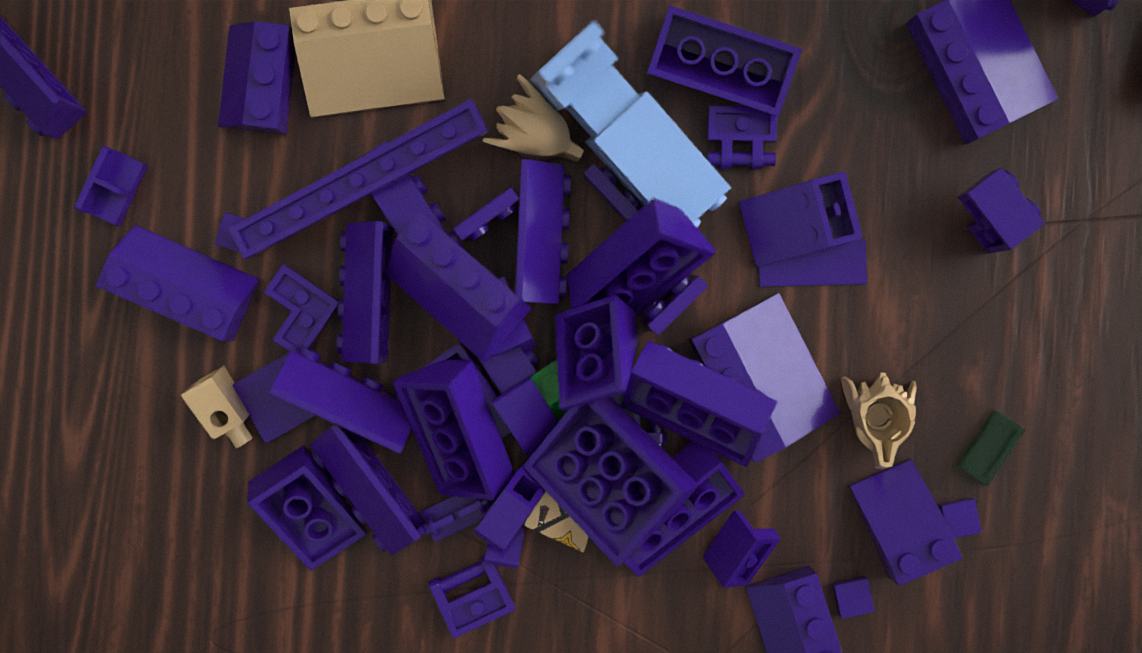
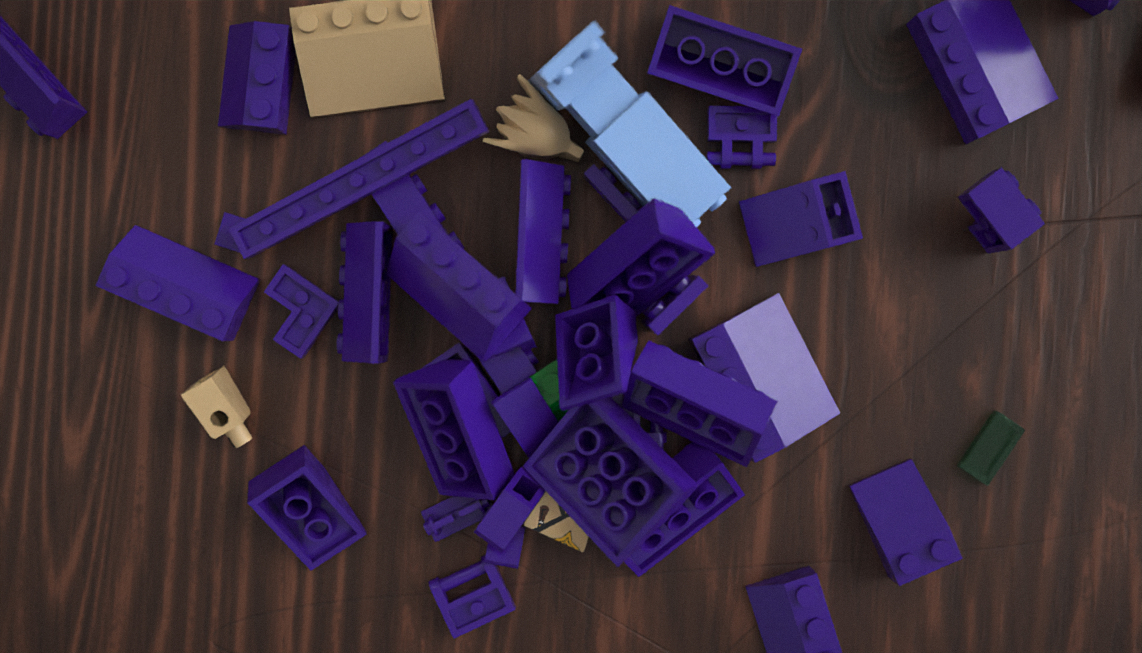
dark purple panel [74,146,148,226] -> none
dark purple tile [232,352,317,444] -> none
dark purple slope [269,346,411,454] -> none
dark purple slope [310,424,425,556] -> none
dark purple plate [454,187,519,241] -> none
dark purple panel [703,511,781,588] -> none
dark purple piece [759,240,867,287] -> none
dark purple tile [832,576,875,619] -> none
tan piece [841,372,917,469] -> none
dark purple tile [938,498,982,538] -> none

